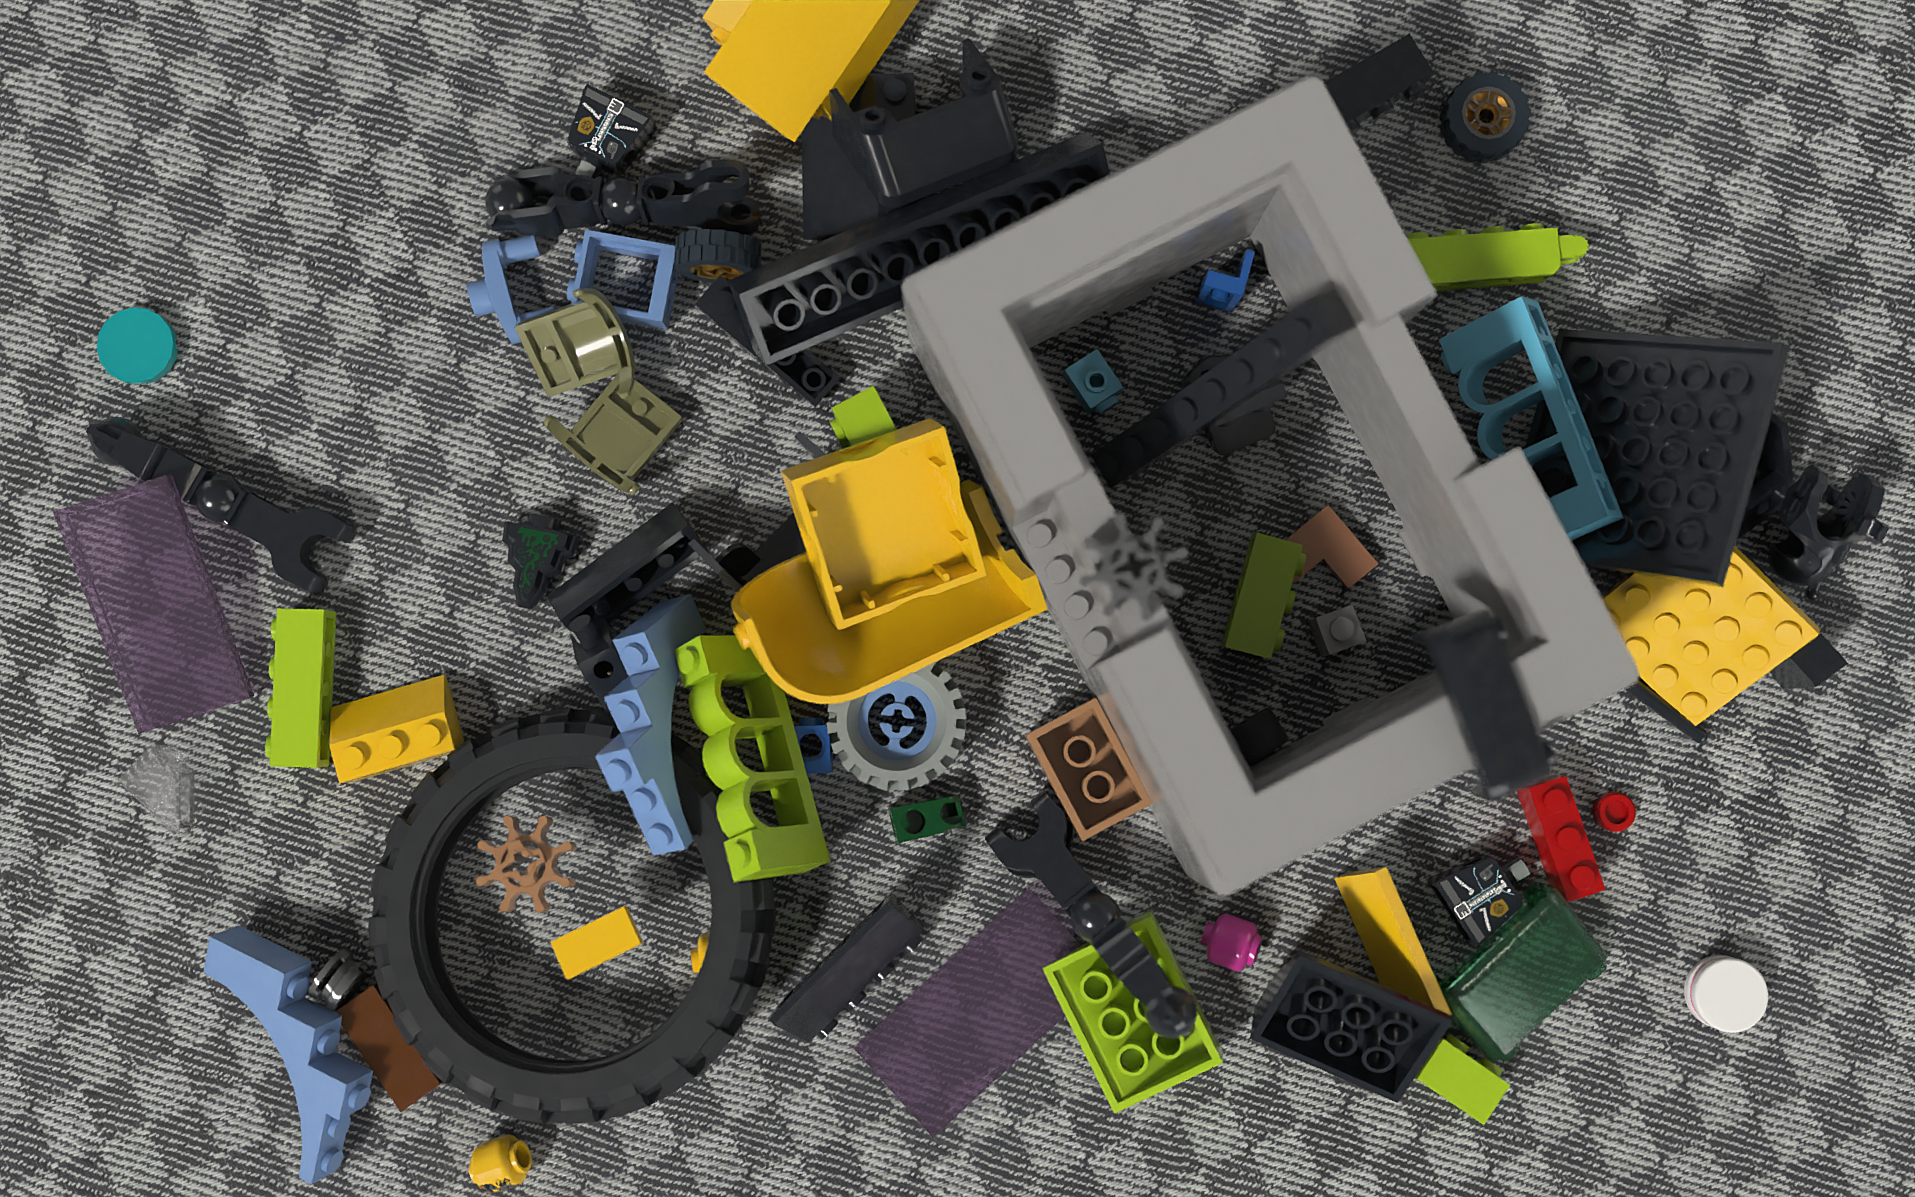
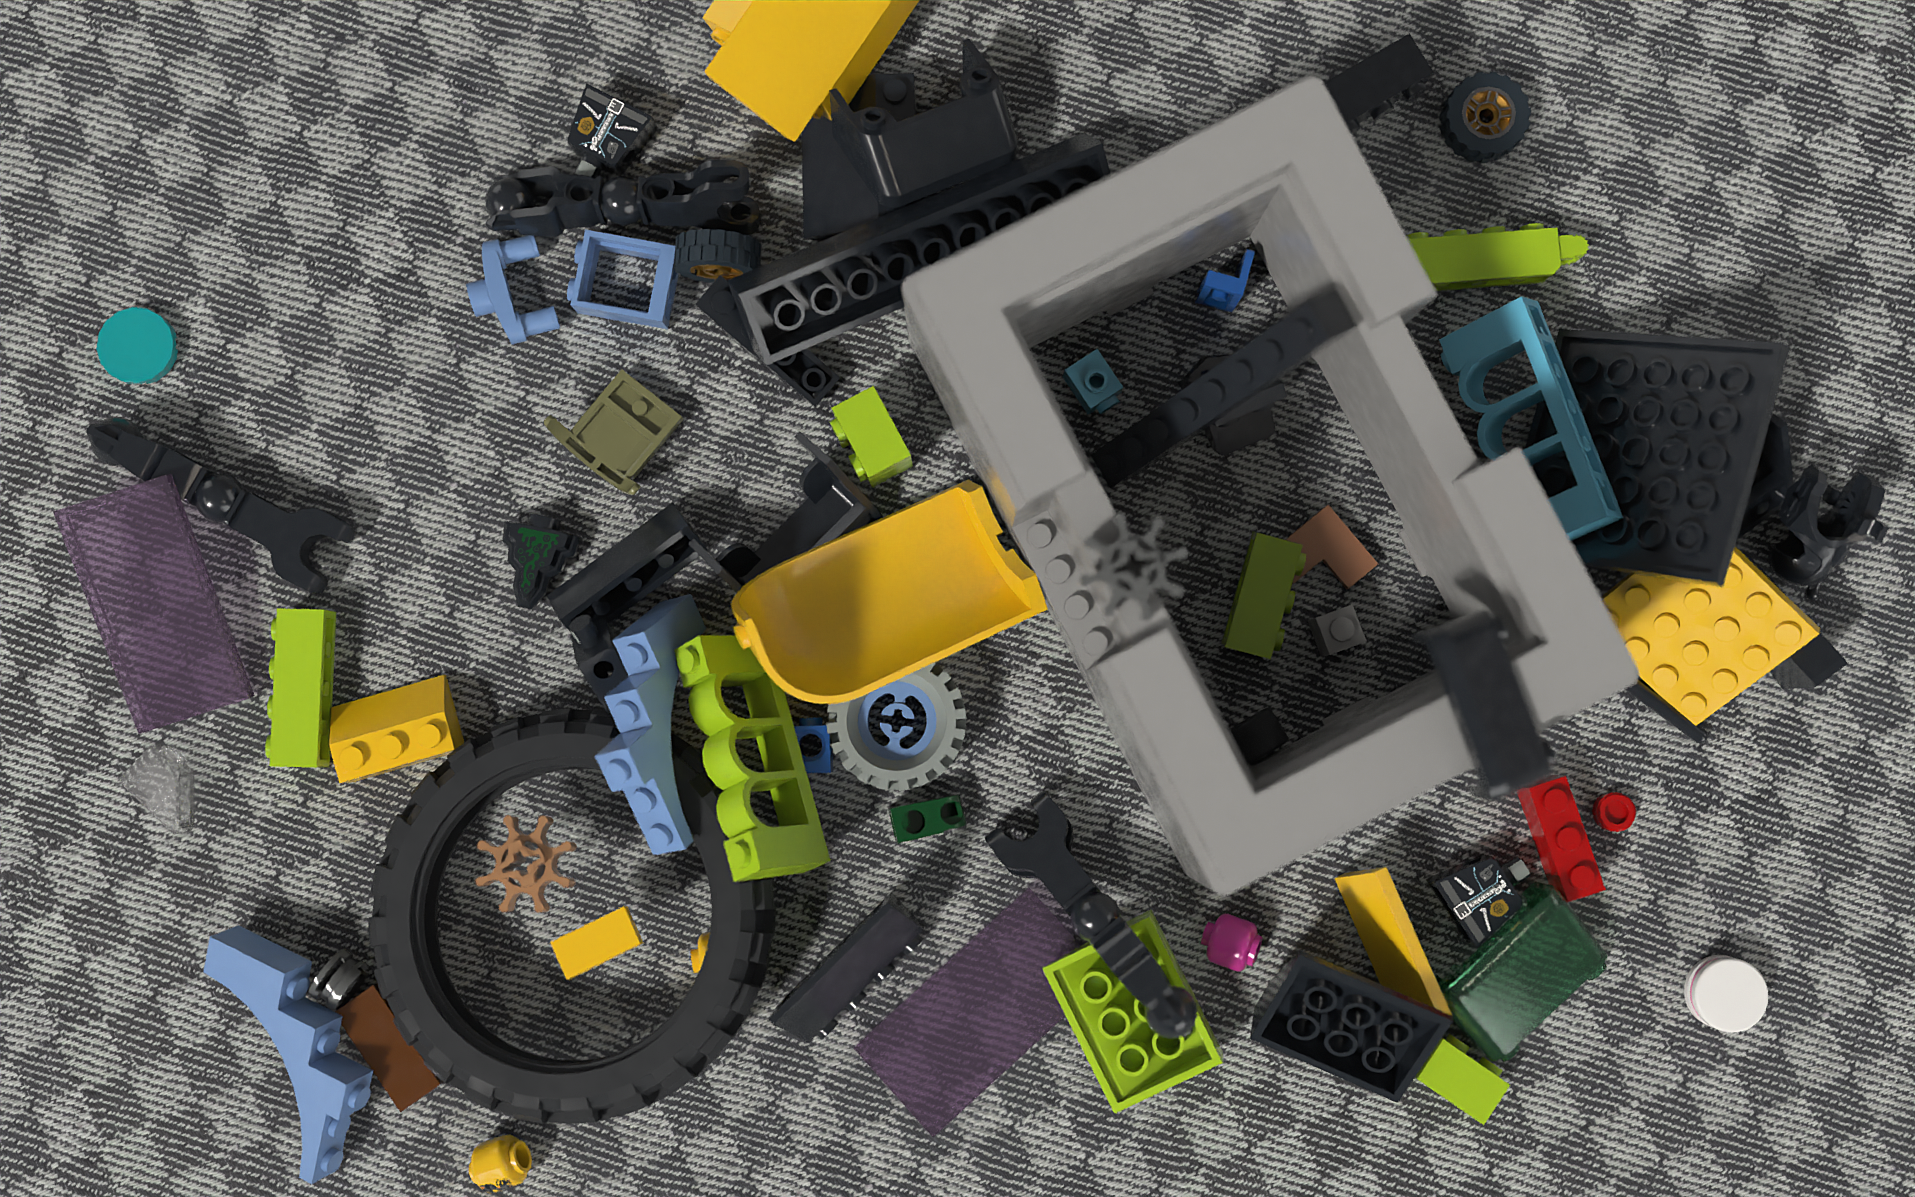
olive piece [515,287,635,398] -> none
yellow tile [781,418,987,630] -> none
medium nougat brick [1024,698,1153,841] -> none

